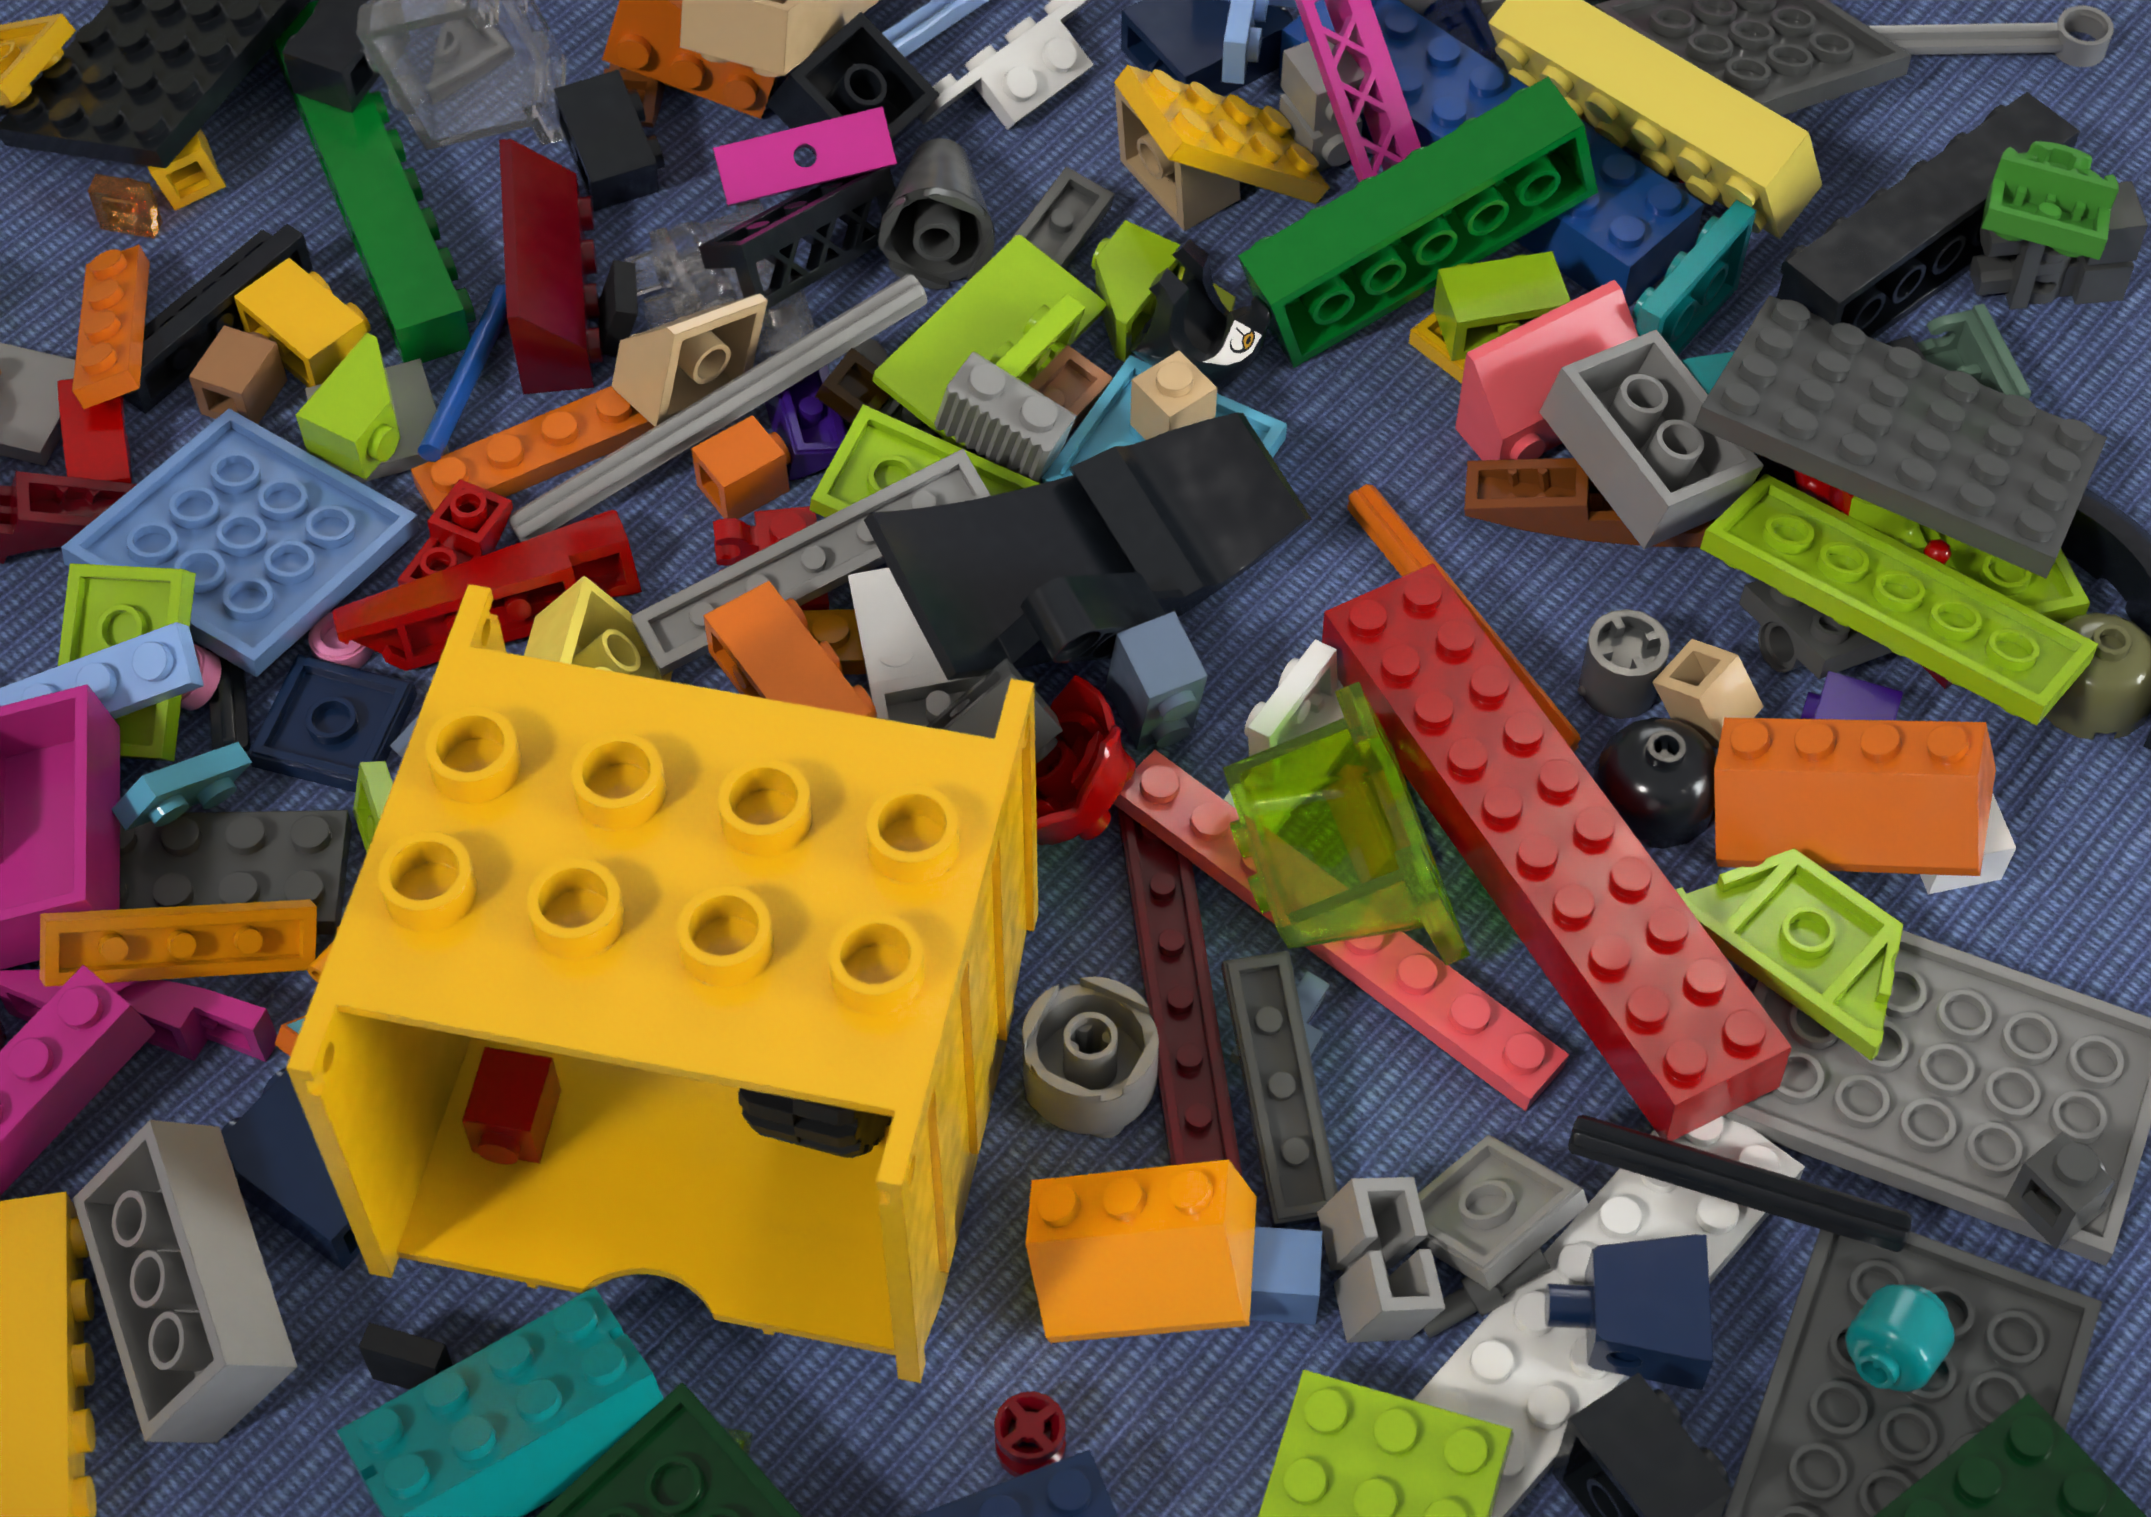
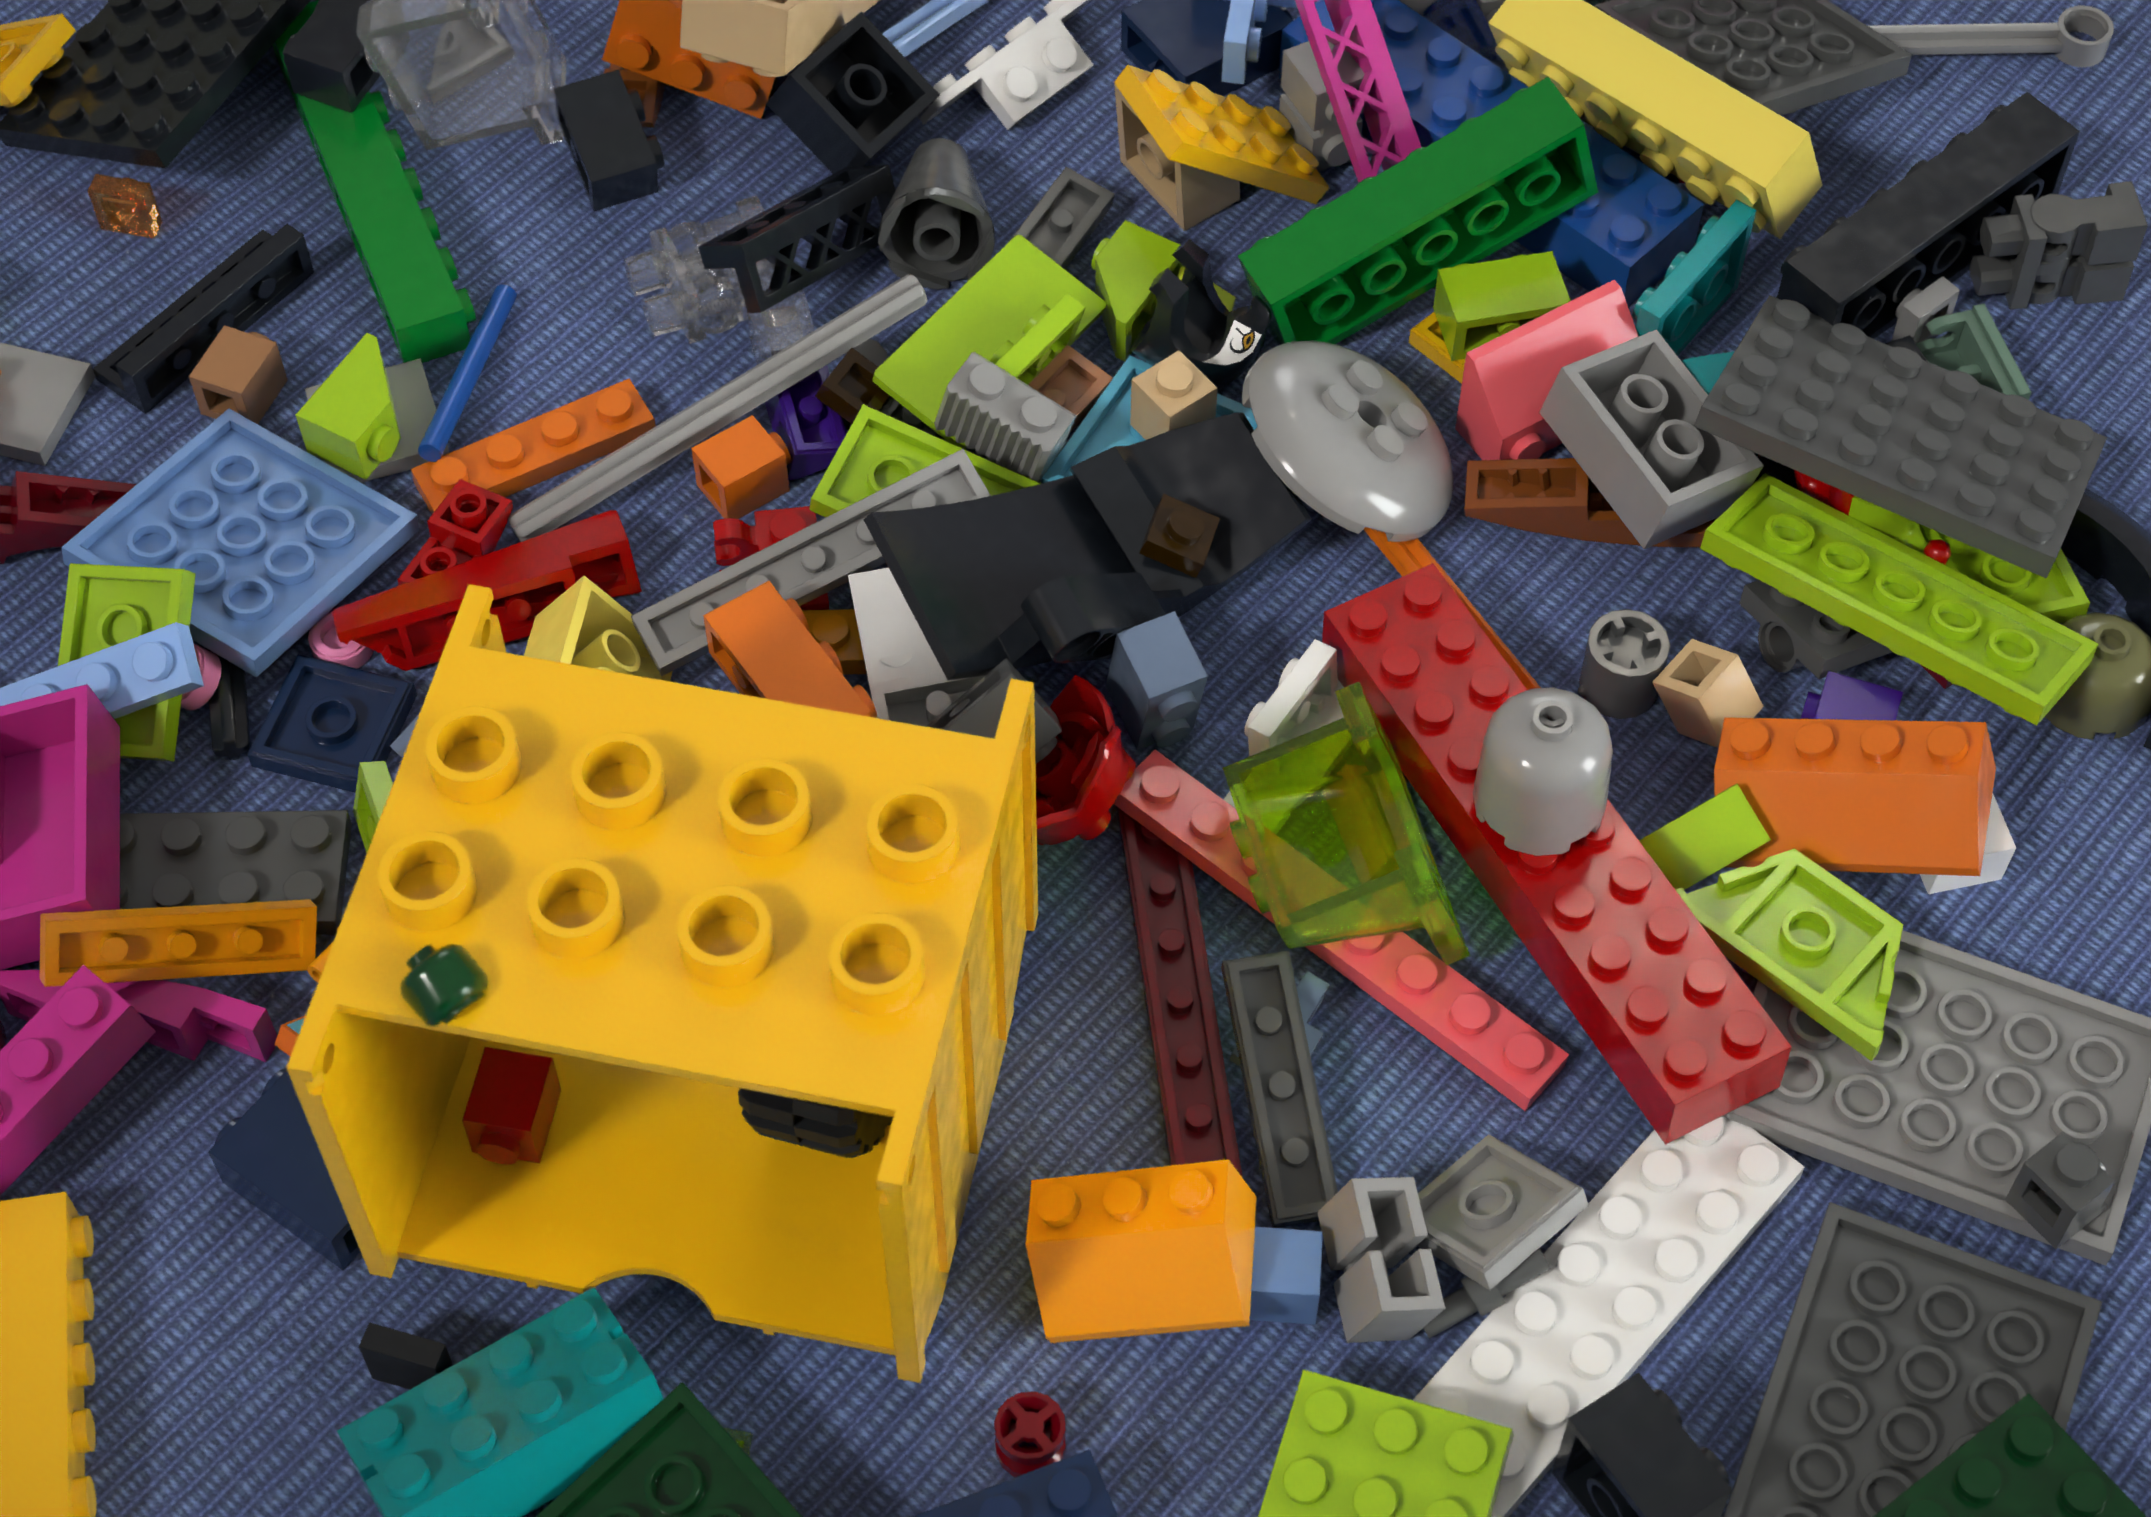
red slope [57,379,132,484] -> none
orange plate [72,244,150,409] -> none
light grey brick [73,1120,297,1443] -> none
medium azure plate [111,742,252,831] -> none
yellow brick [148,128,226,211] -> none
yellow brick [234,258,371,387] -> none
dark red slope [499,139,603,394] -> none
black piece [598,260,638,356] -> none
tan slope [611,294,768,427] -> none
dark pink tile [713,106,897,207] -> none
light grey brick [1022,976,1159,1139] -> none
dark blue torso [1545,1234,1714,1390] -> none
black axle [1568,1115,1912,1252] -> none
black cylinder [1593,717,1716,849] -> none
teal head [1845,1284,1955,1392] -> none
bright green slope [1981,141,2119,260] -> none
none -> dark green piece [401,944,488,1027]
none -> dark brown plate [1139,493,1220,578]
none -> light grey brick [1242,341,1453,542]
none -> light grey cylinder [1473,687,1613,856]
none -> lime slope [1639,784,1771,890]
none -> light grey plate [1891,276,1960,343]

